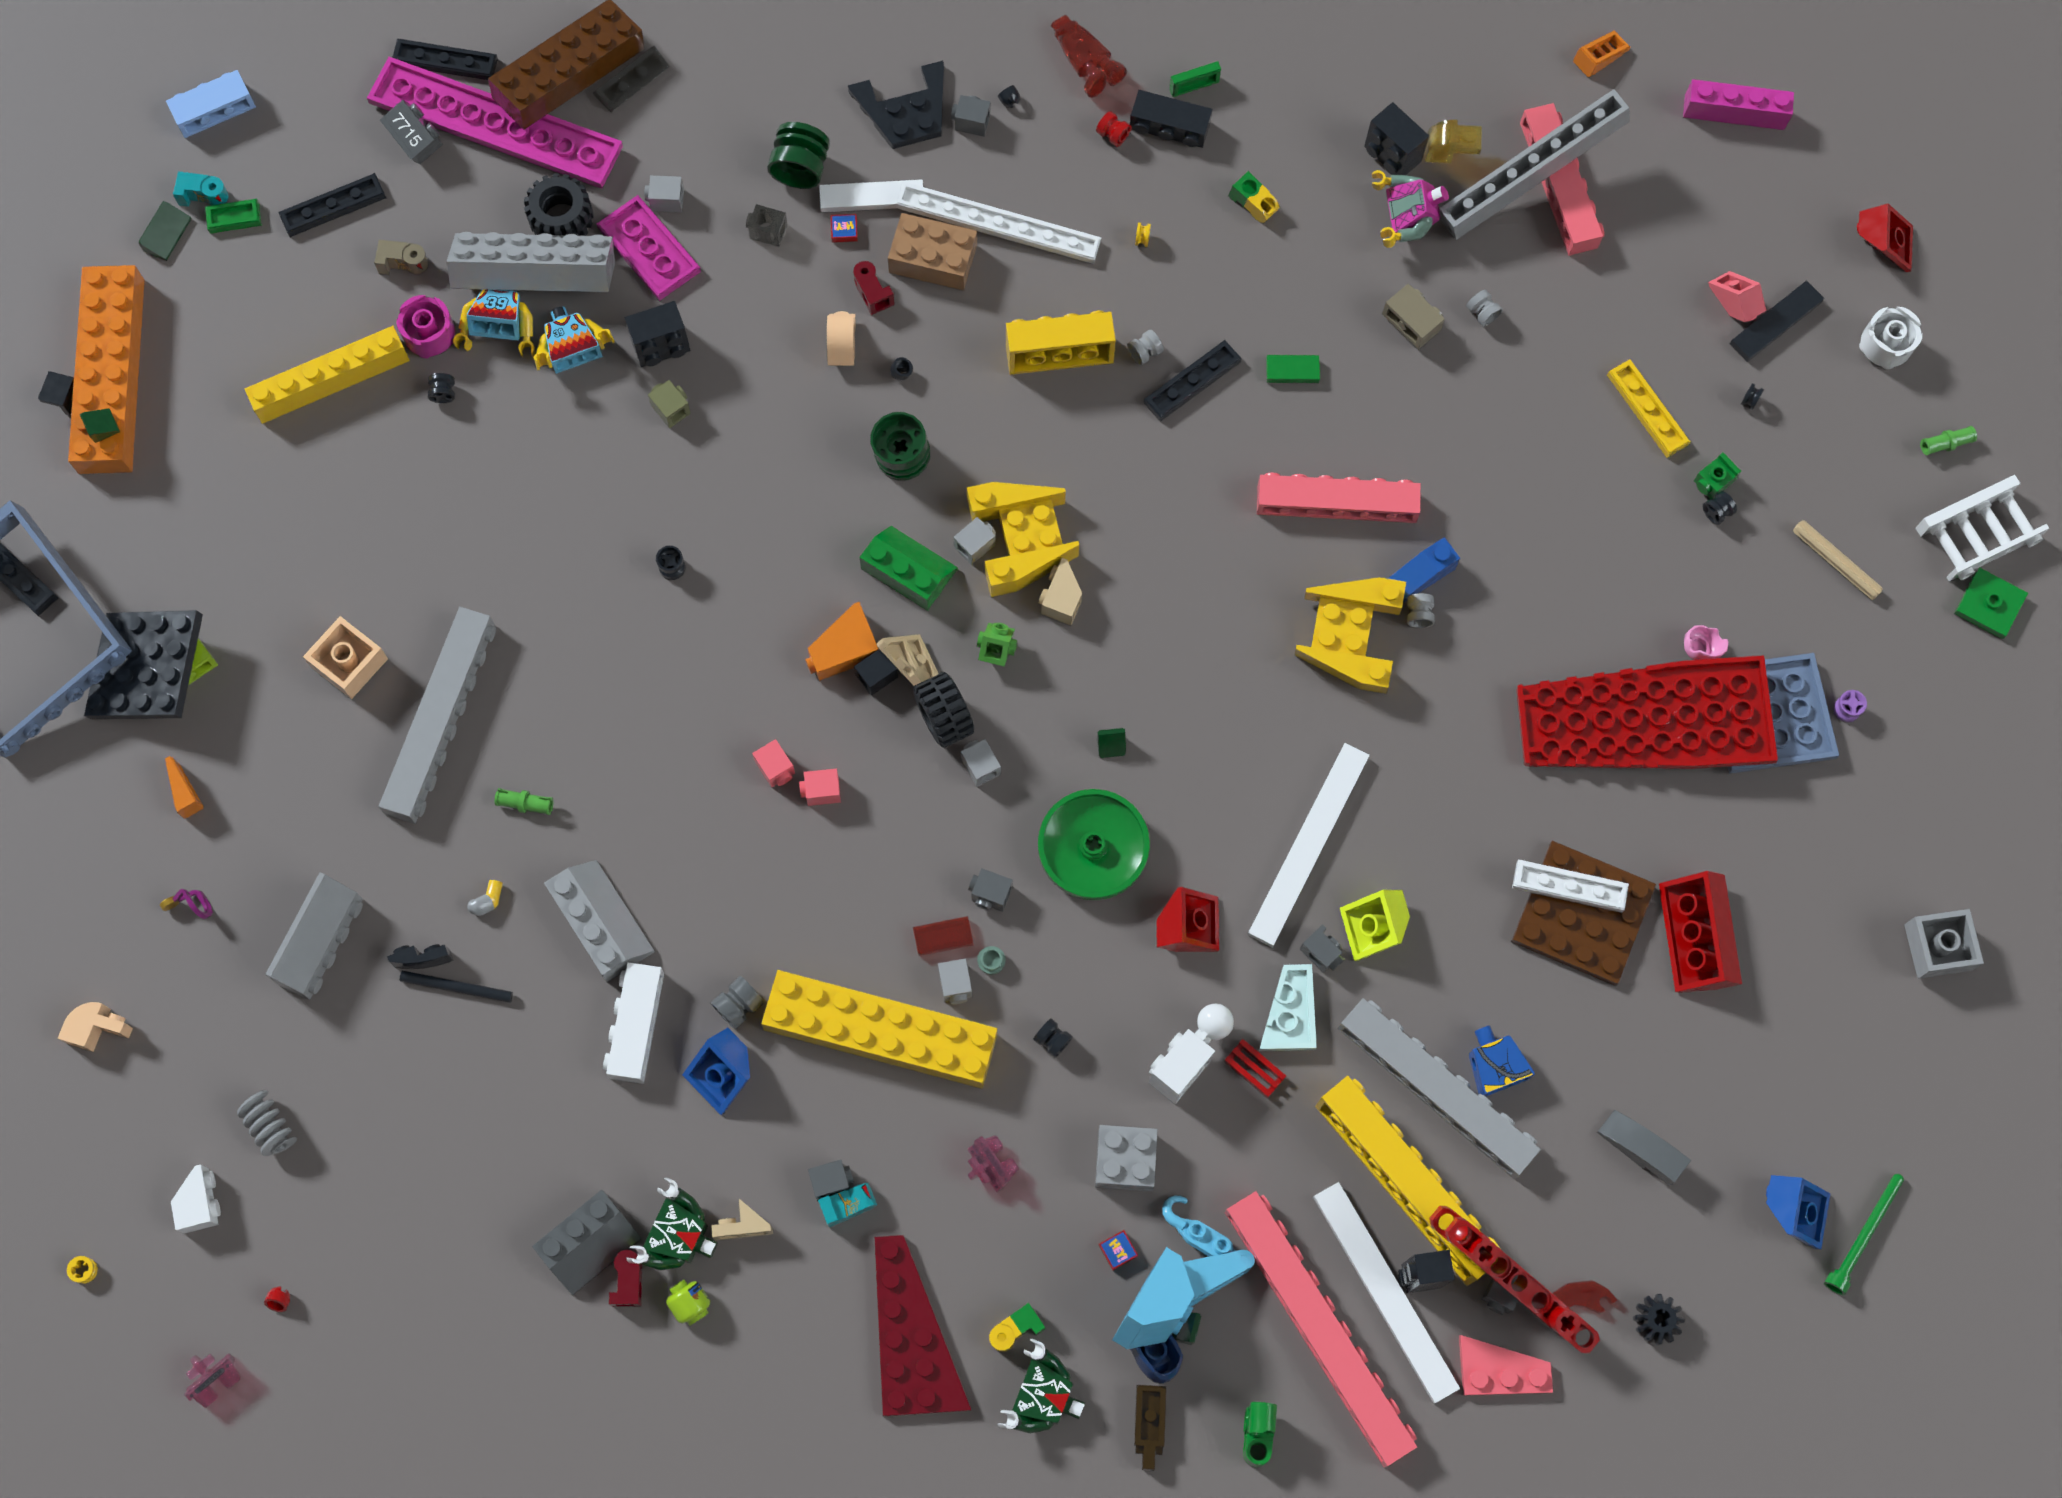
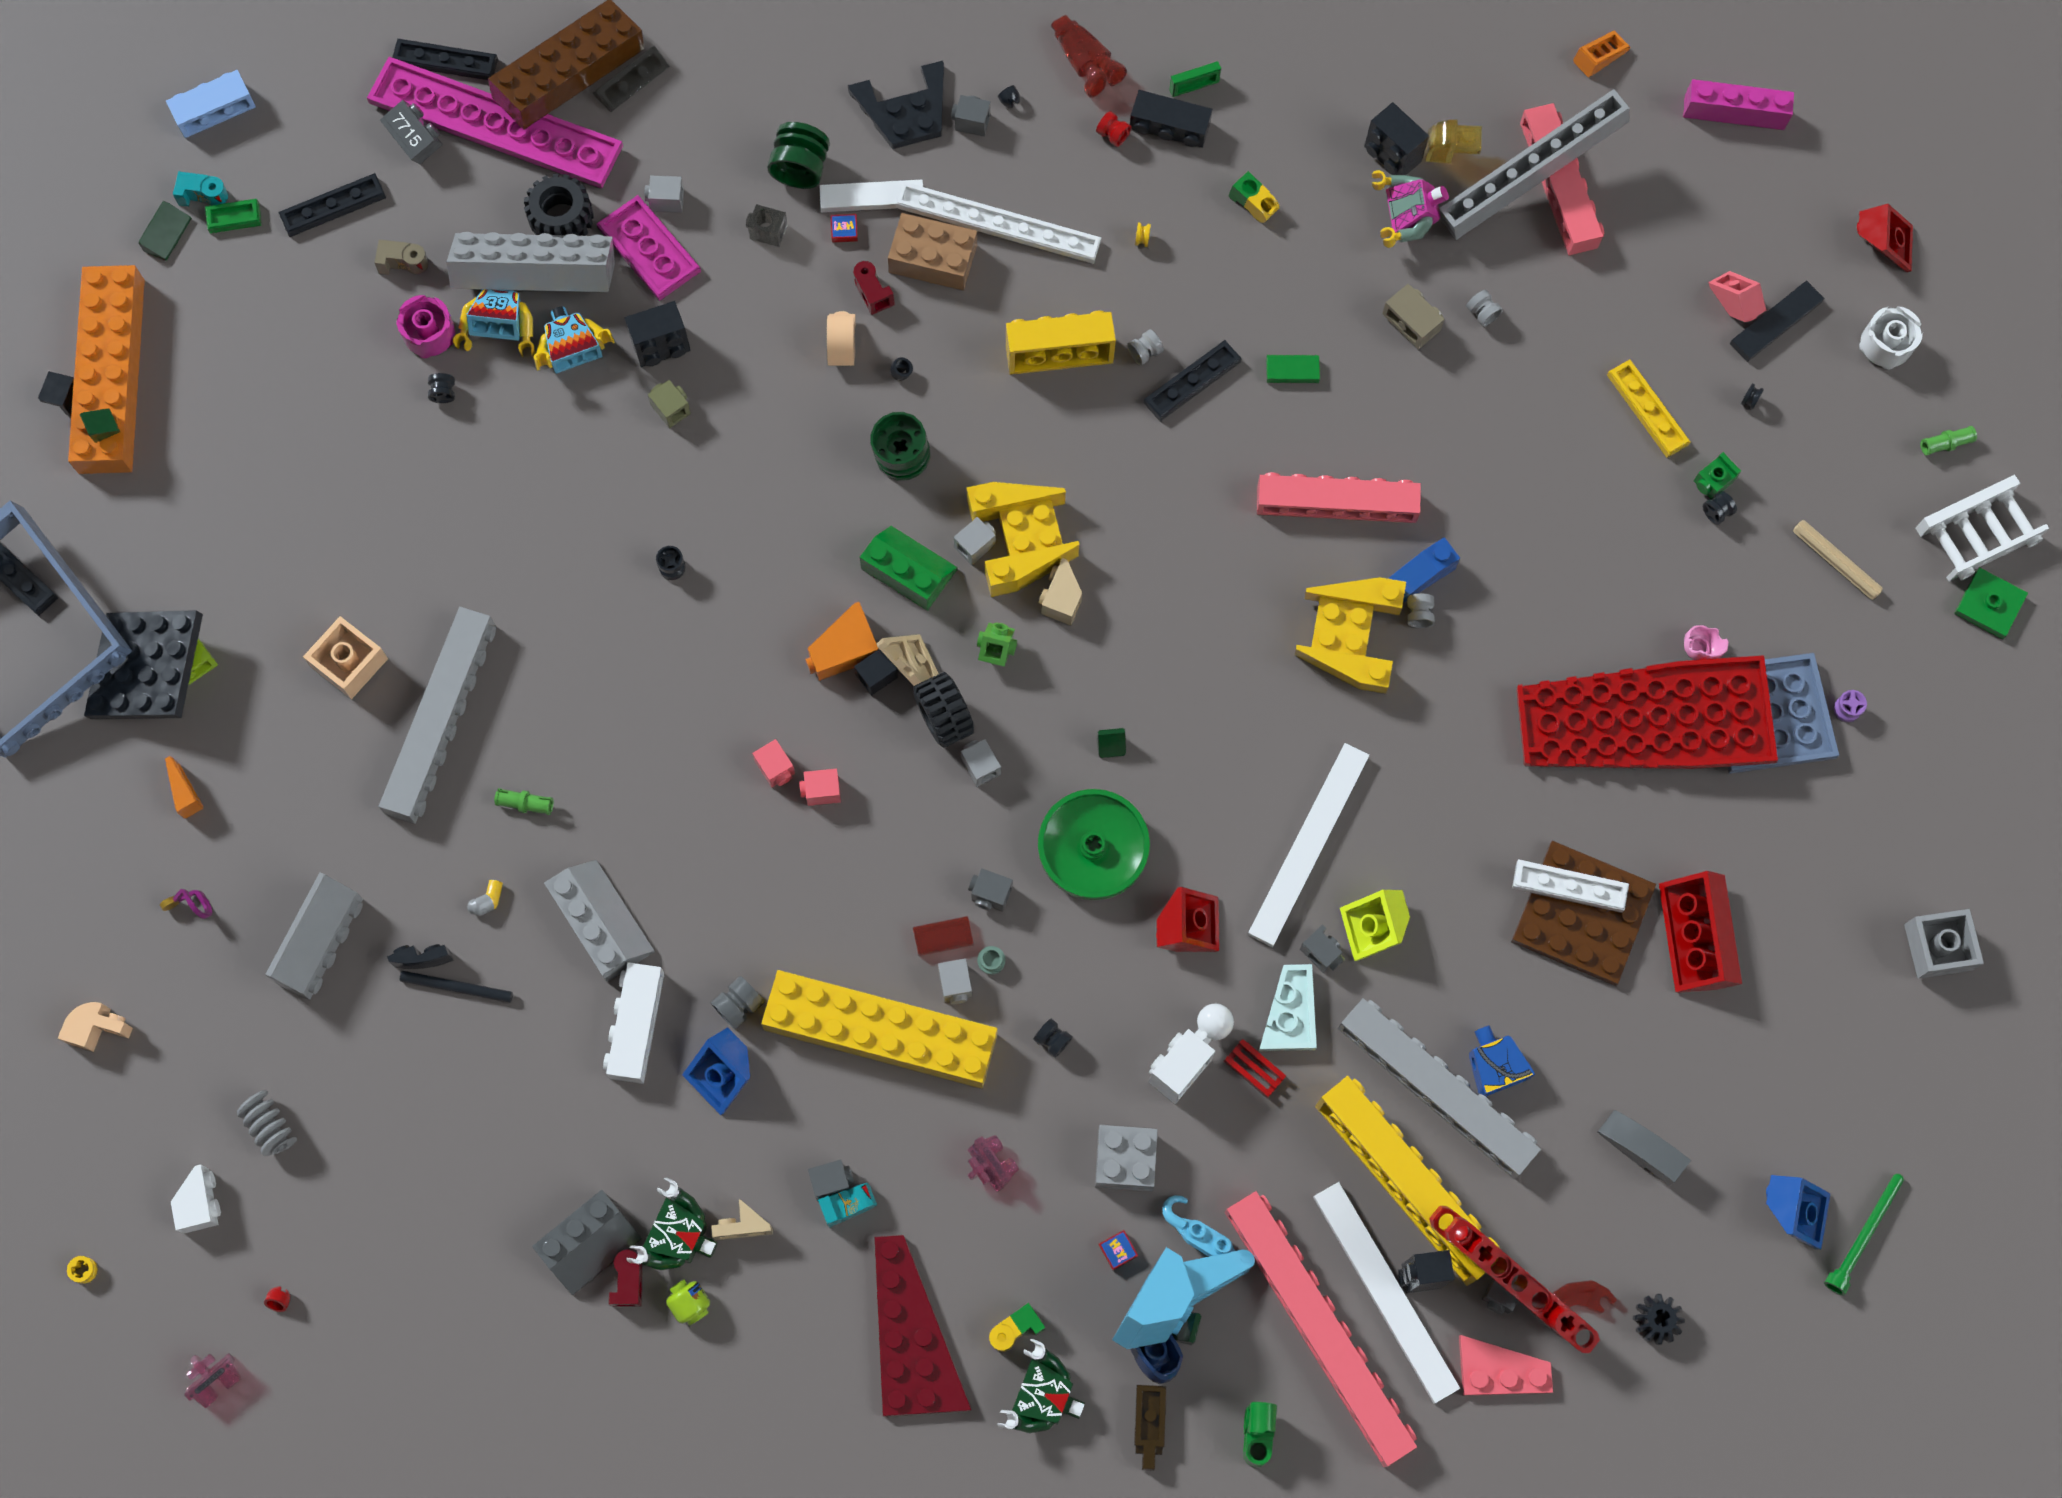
yellow brick [244,326,410,424] -> none

